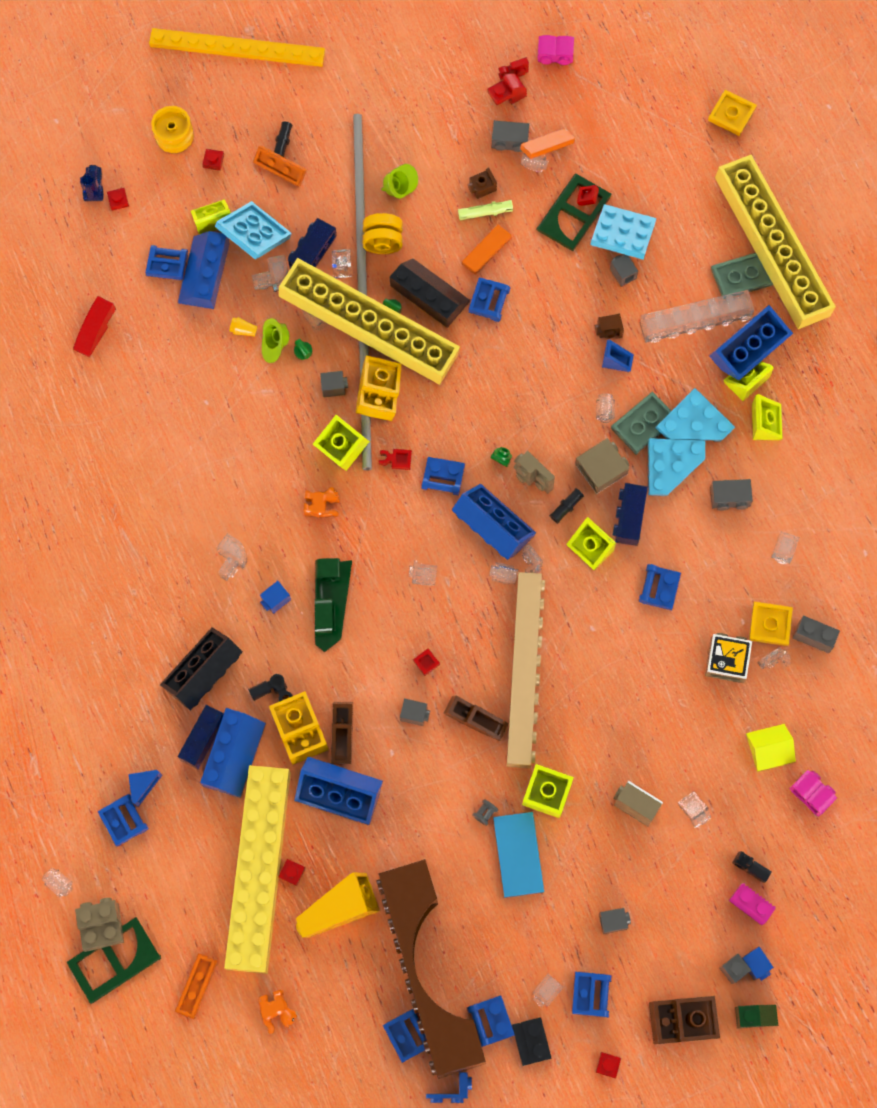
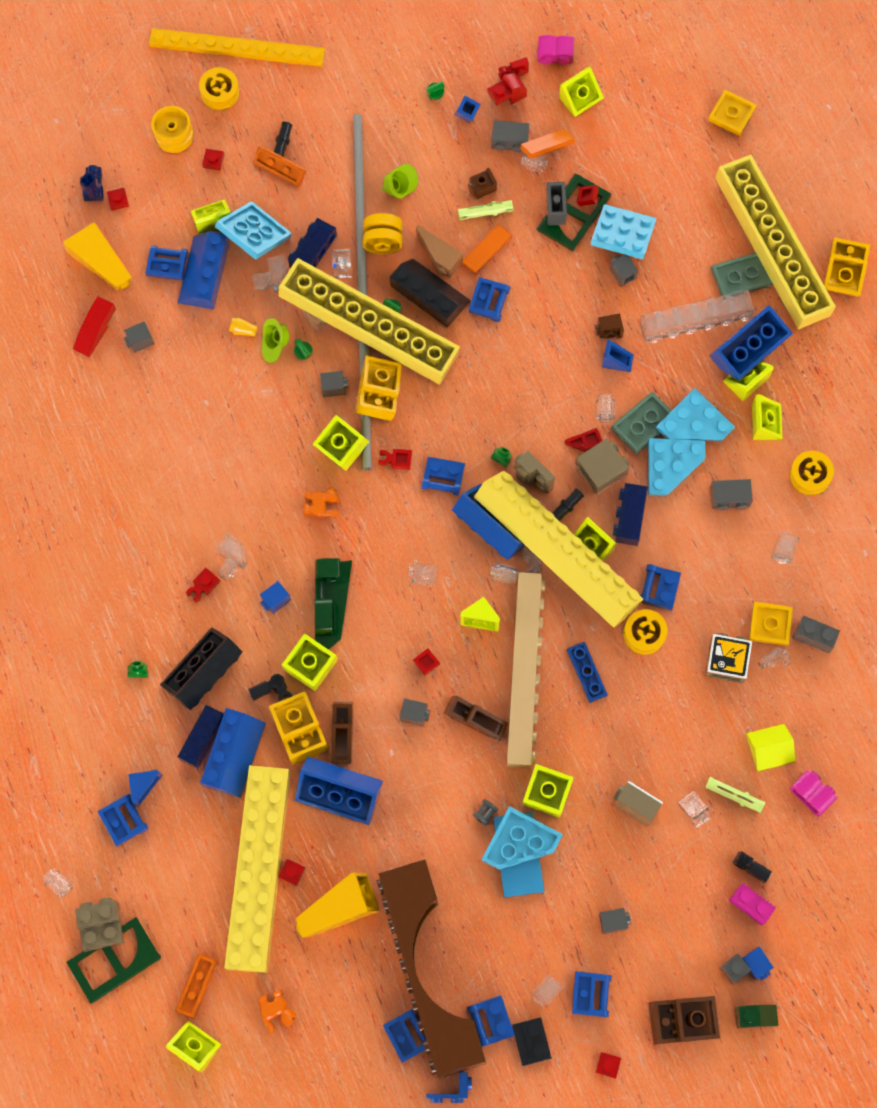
none -> yellow slope [63,222,132,290]
none -> dark grey brick [124,321,154,353]
none -> green plate [128,661,148,678]
none -> neon yellow slope [166,1021,221,1072]
none -> red plate [186,567,220,603]
none -> yellow wheel [199,67,240,110]
none -> neon yellow brick [282,634,338,692]
none -> medium nougat slope [416,225,463,278]
none -> green plate [426,81,445,100]
none -> blue brick [454,96,481,123]
none -> neon yellow slope [460,597,500,632]
none -> light yellow brick [474,471,643,627]
none -> medium azure plate [481,806,563,870]
none -> dark grey brick [546,182,567,225]
none -> neon yellow slope [559,67,604,117]
none -> red tile [565,428,603,452]
none -> blue tile [566,642,608,703]
none -> yellow wheel [623,609,668,655]
none -> yellowish green pin [705,777,765,813]
none -> yellow wheel [789,451,834,496]
none -> yellow slope [824,237,871,297]

